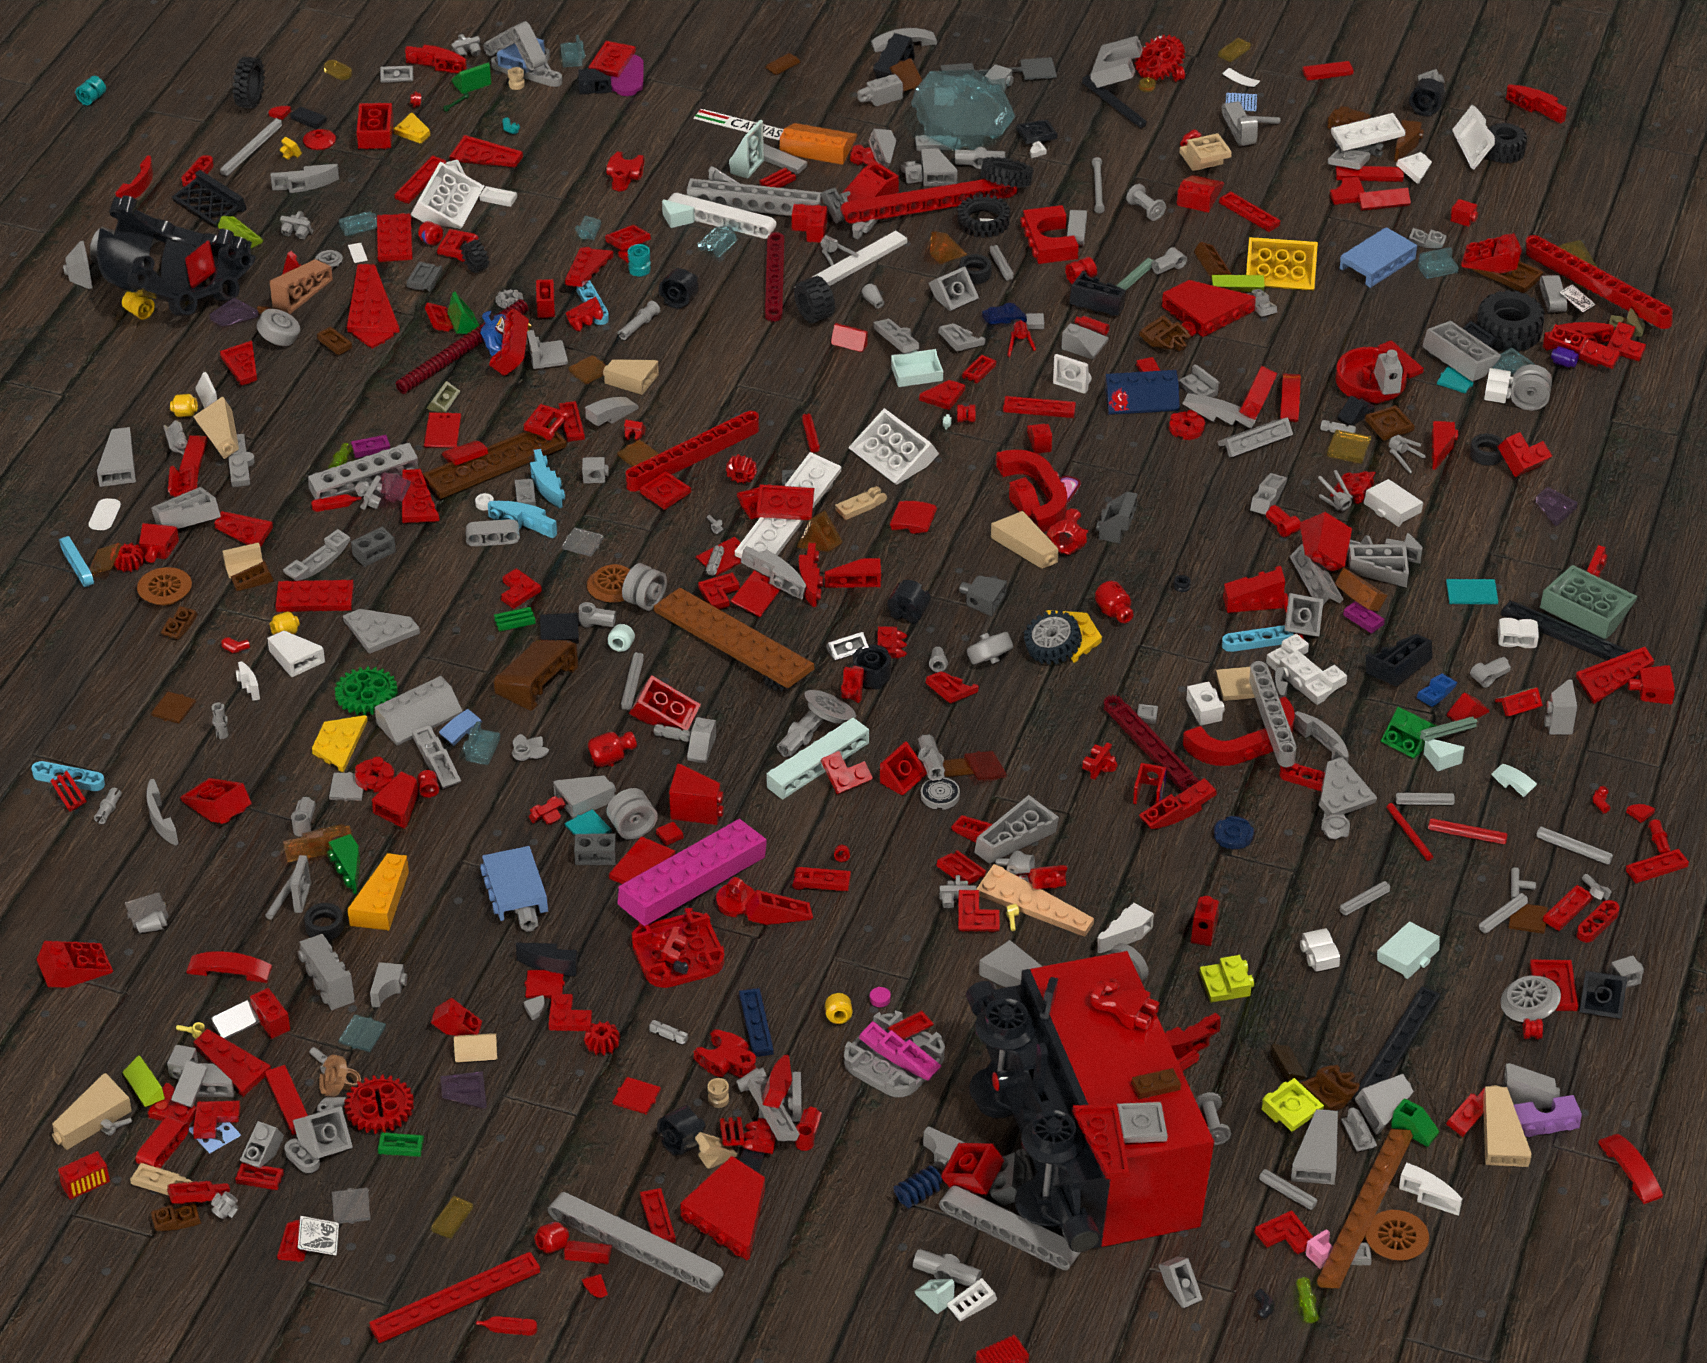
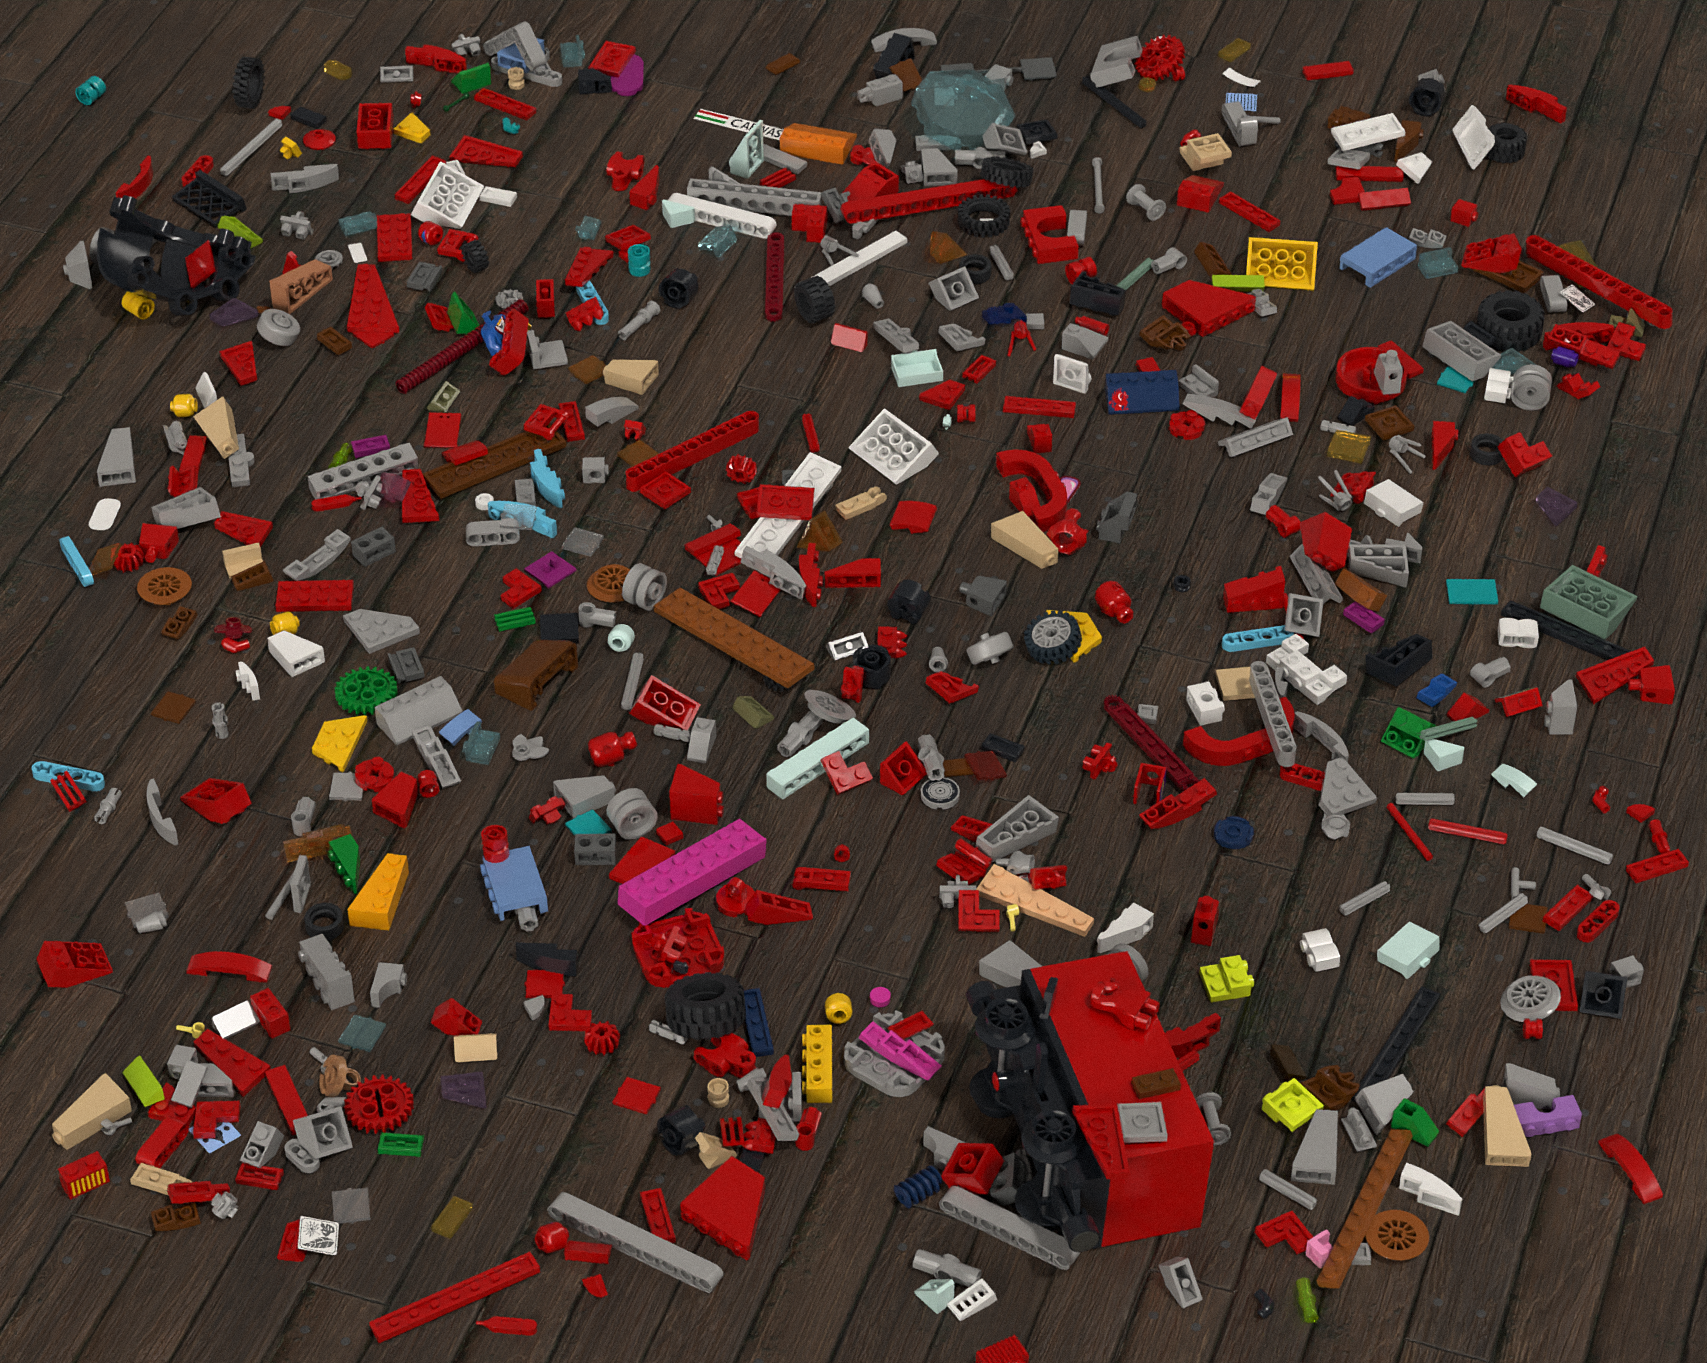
none -> dark red plate [214,617,252,639]
none -> dark grey plate [388,647,425,684]
none -> red tile [474,88,536,121]
none -> red wheel [481,825,509,863]
none -> clear piece [500,504,537,530]
none -> magenta piece [524,551,577,588]
none -> red slope [629,165,660,210]
none -> black tyre [664,972,746,1040]
none -> red tile [684,523,741,557]
none -> olive slope [733,696,774,729]
none -> yellow brick [802,1025,832,1103]
none -> red axle [955,839,993,870]
none -> black tile [981,733,1025,763]
none -> light grey slope [982,123,1027,155]
none -> red slope [1557,373,1601,399]

